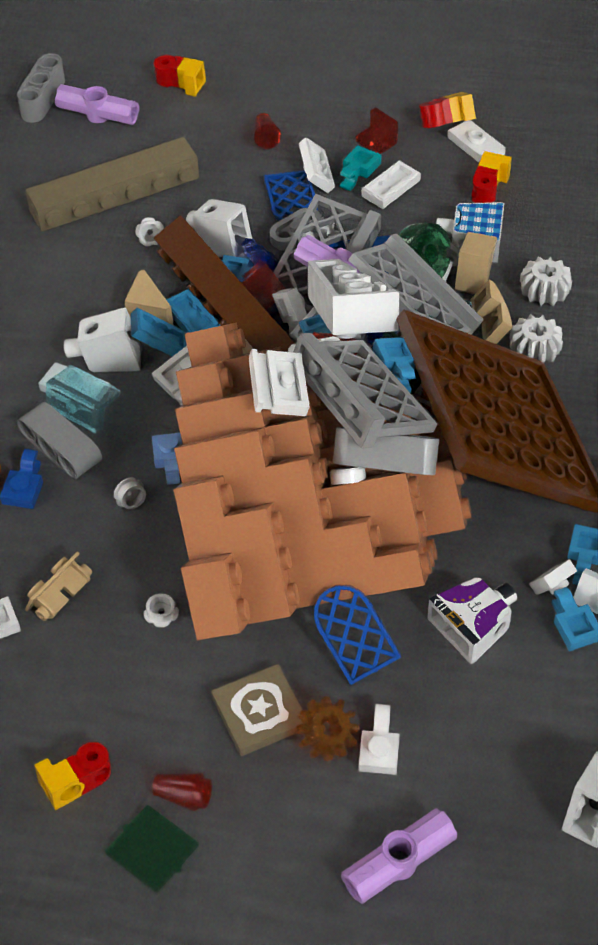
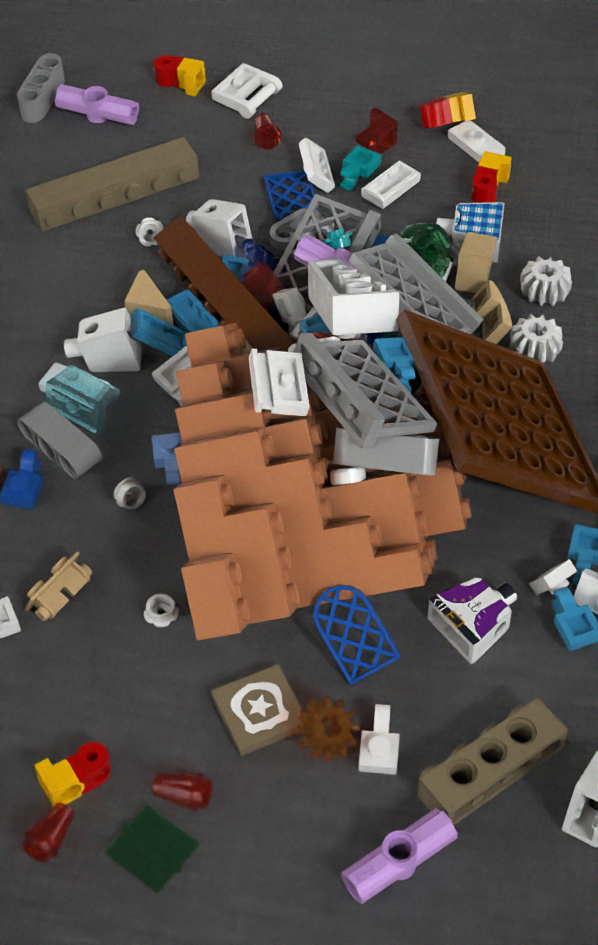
none -> clear red cone [22,803,75,863]
none -> white plate [212,63,282,119]
none -> teal plate [321,228,353,250]
none -> dark tan brick [418,697,568,826]

